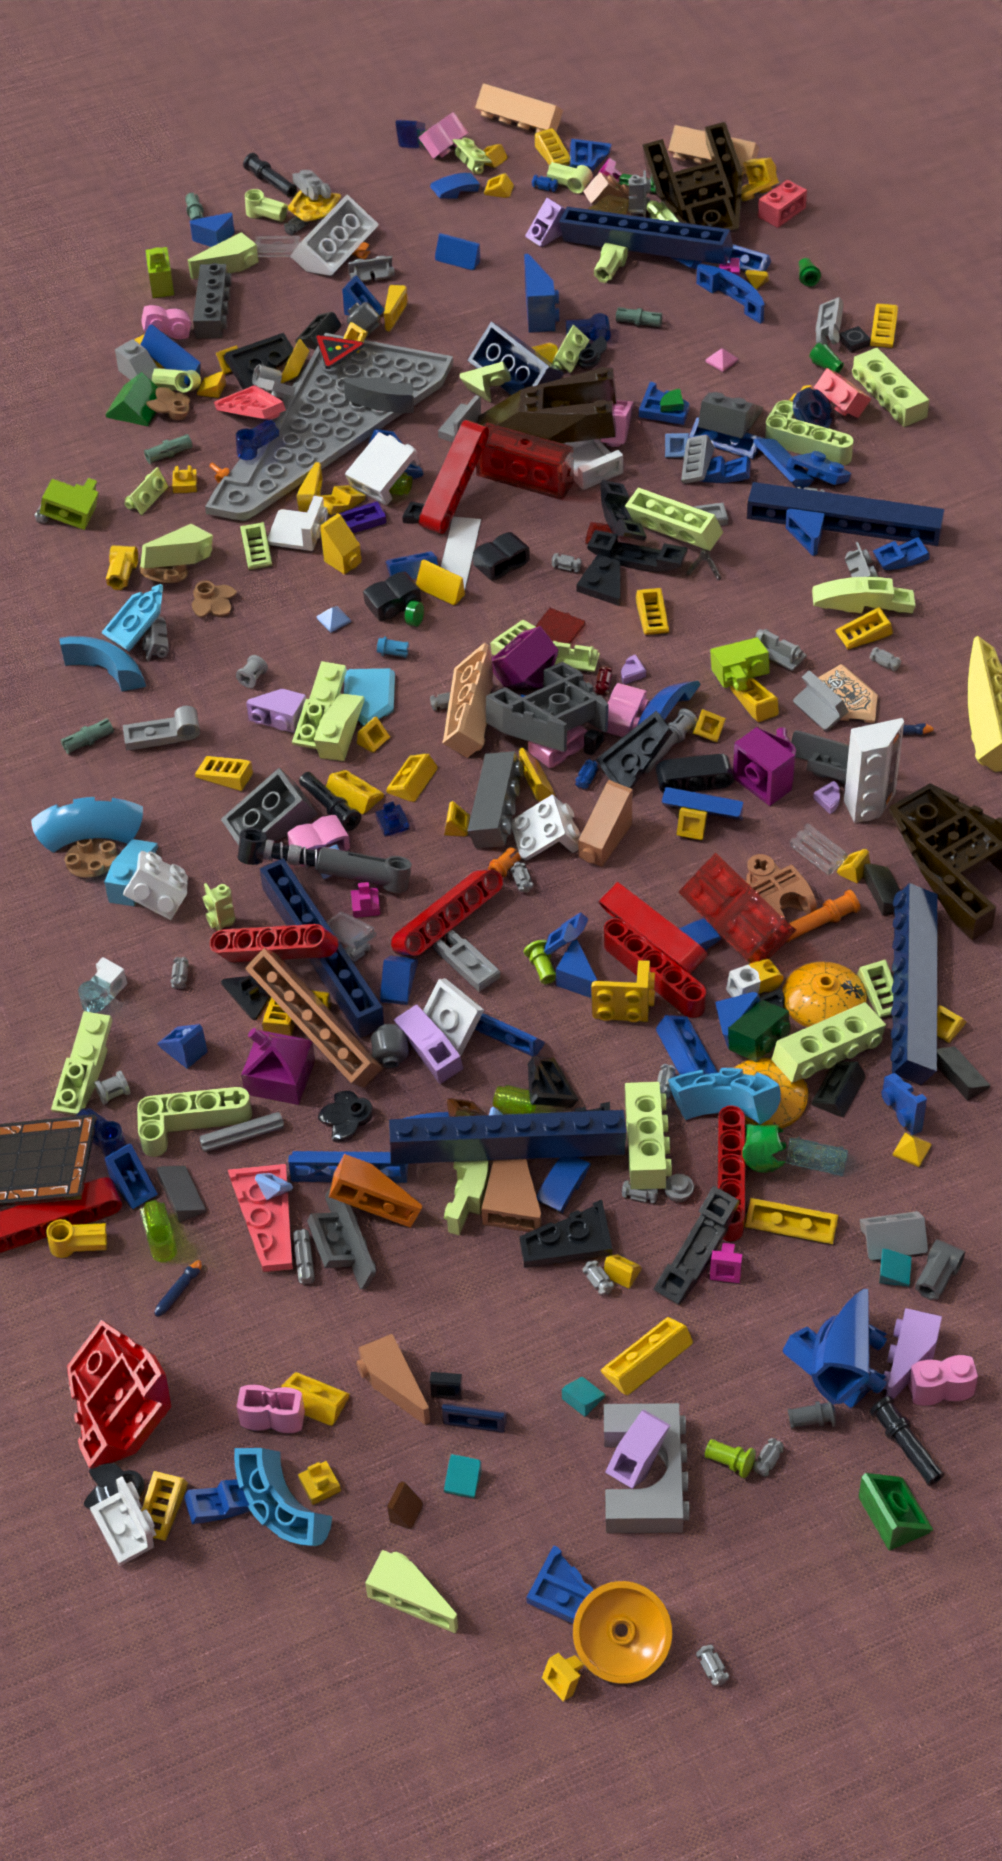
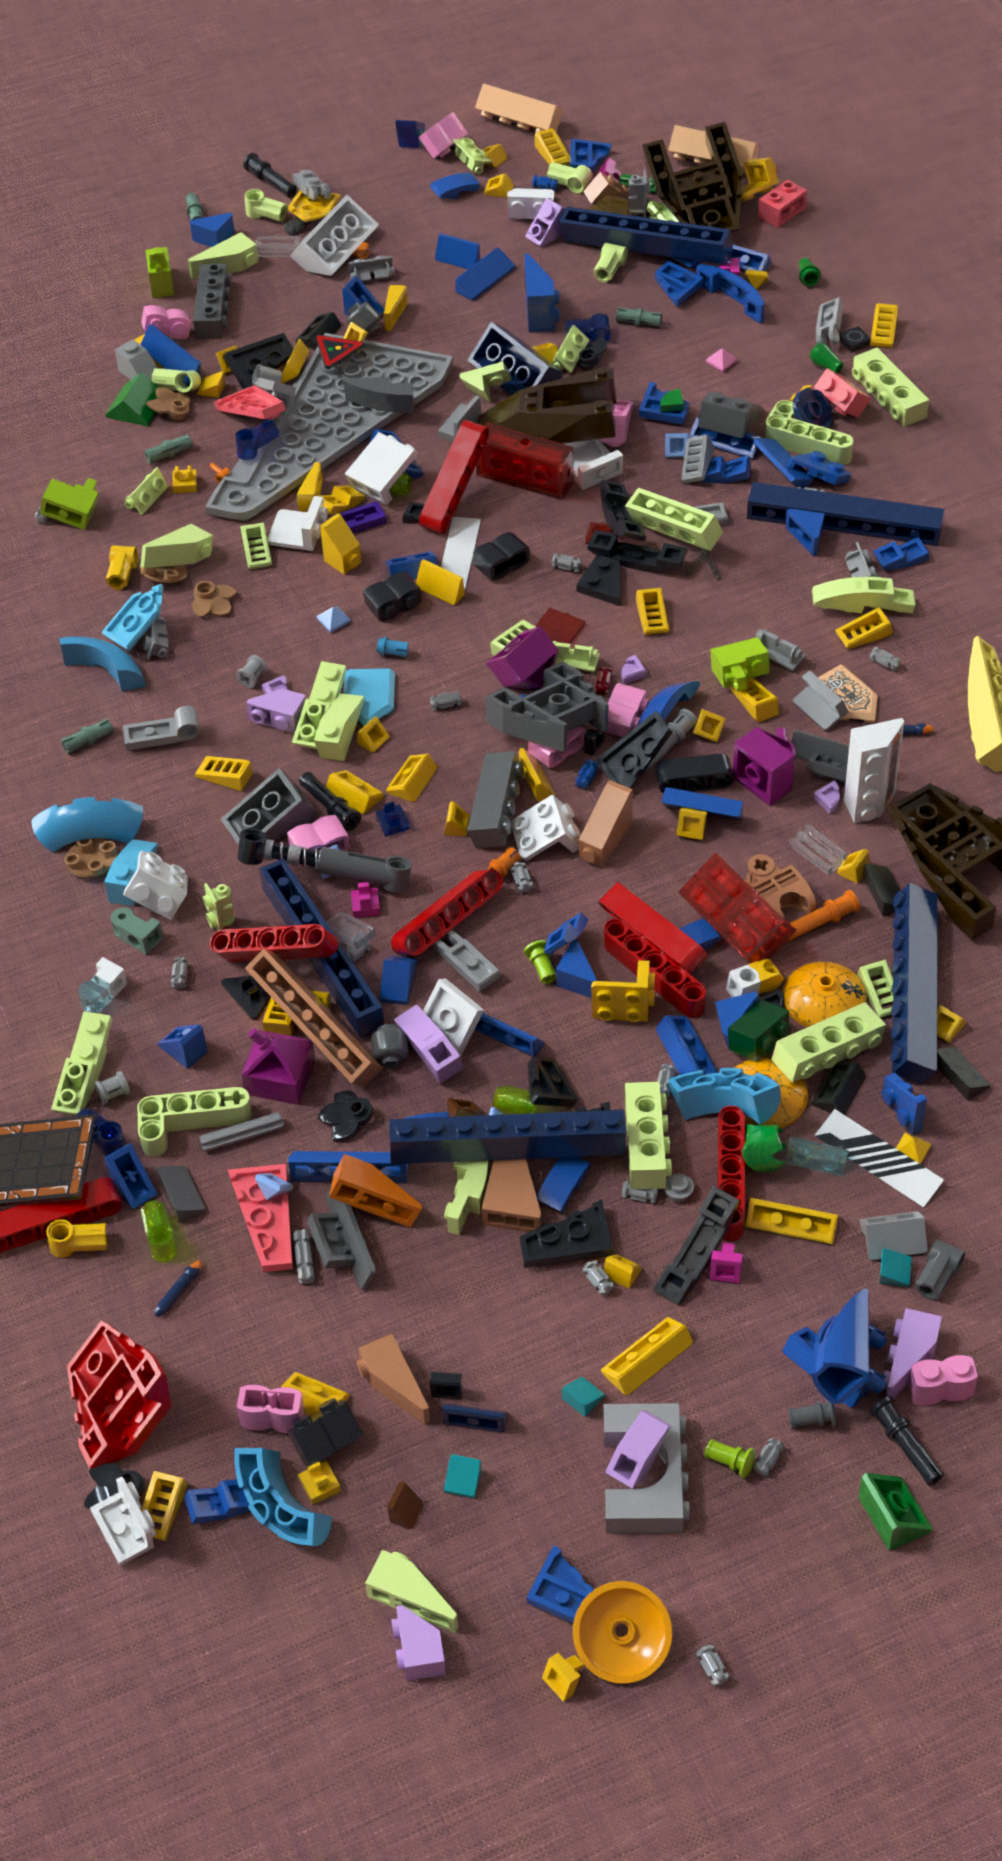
green tile [405,601,424,627] -> none
light nougat wedge [443,643,494,758] -> none
none -> sand green leg [110,907,164,955]
none -> lavender tile [262,675,288,694]
none -> black brick [287,1398,363,1466]
none -> lavender slope [391,1605,446,1681]
none -> blue slope [455,247,515,301]
none -> white bracket [507,188,554,219]
none -> blue wing [655,261,704,306]
none -> white sticker [814,1109,944,1207]

